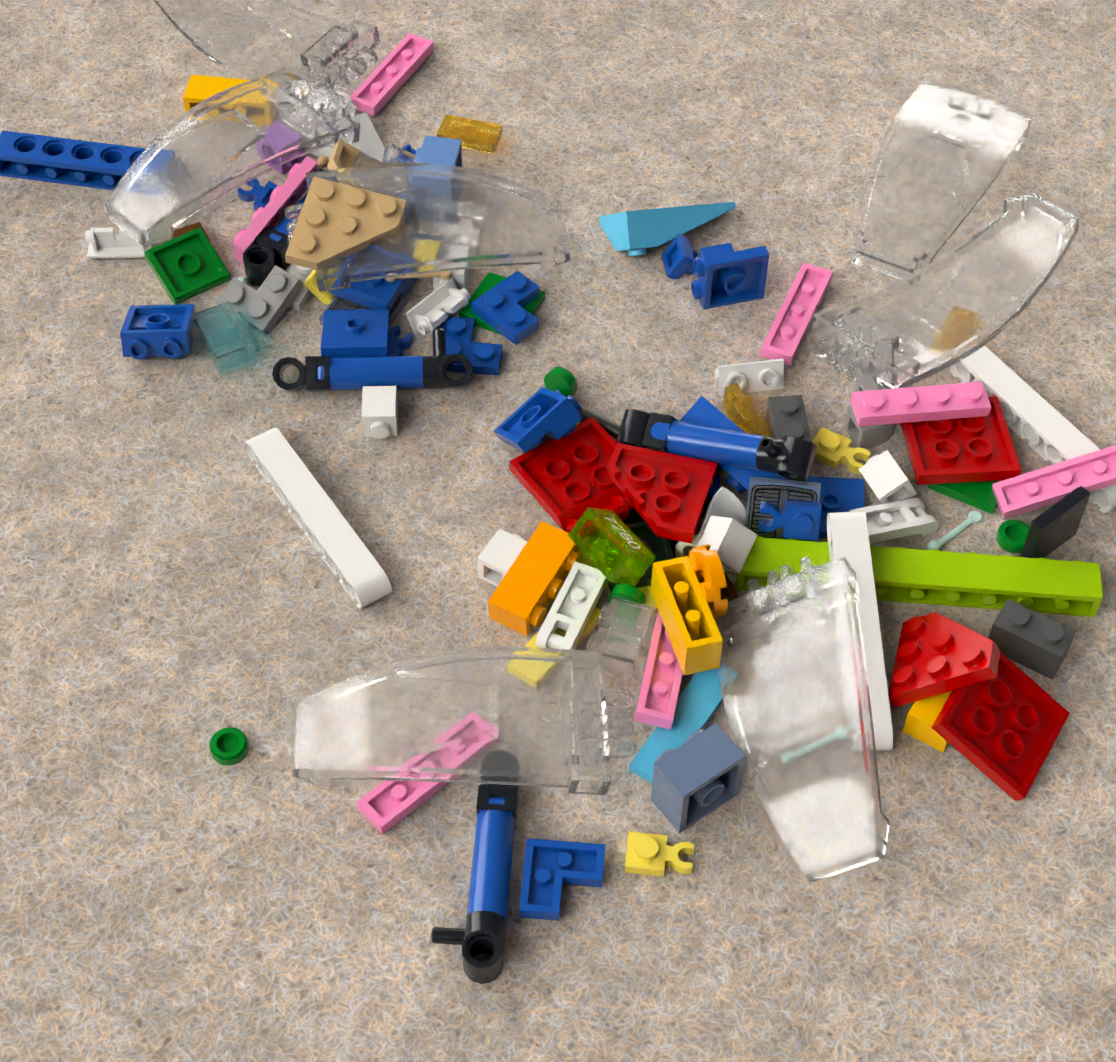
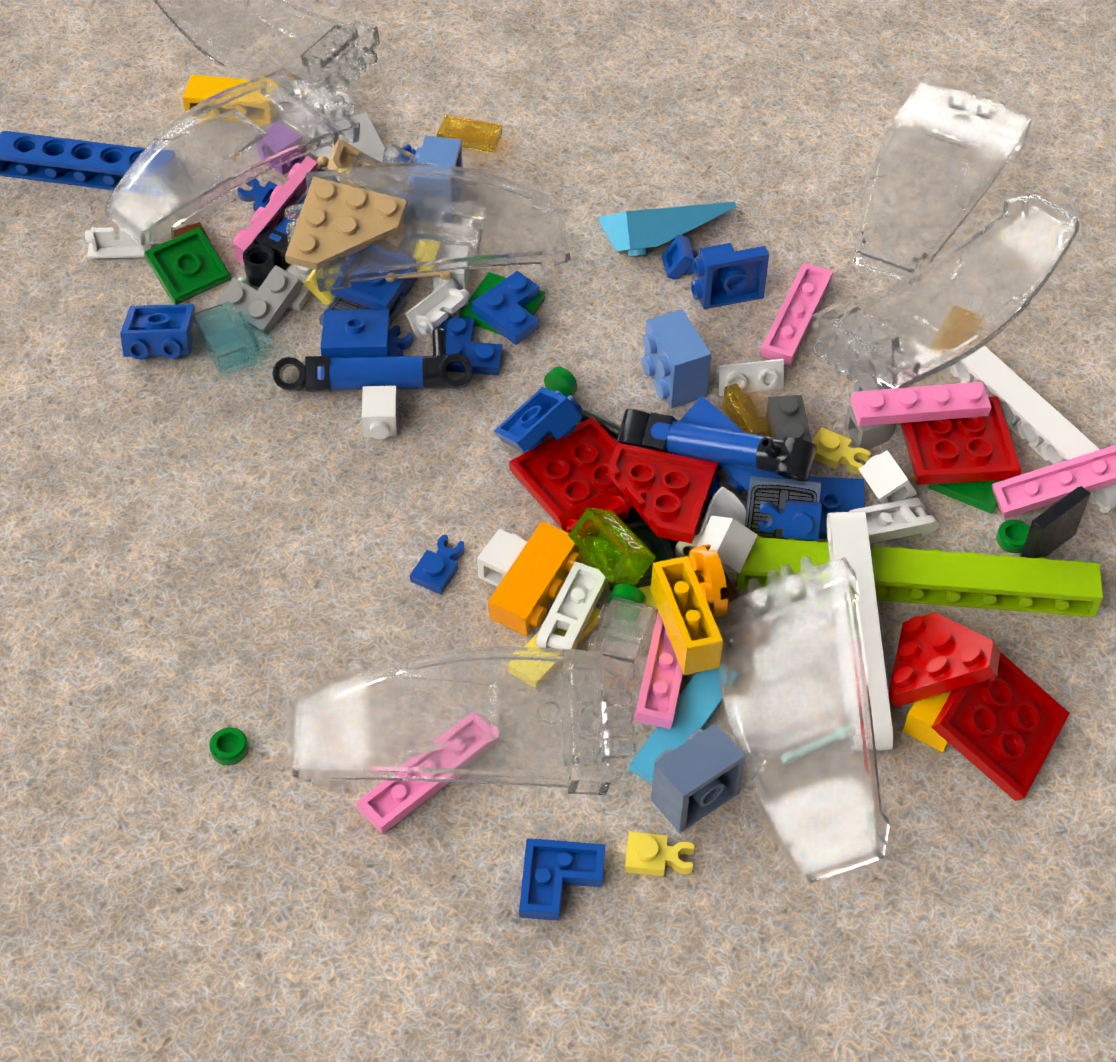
white beam [244,427,392,609] -> none
bright pink plate [350,33,434,116] -> none
piece [431,751,520,984] -> none
light aqua hinge [927,511,982,550] -> none
dark grey brick [988,599,1076,680] -> none
none -> blue plate [410,534,464,595]
none -> medium blue brick [641,309,711,409]

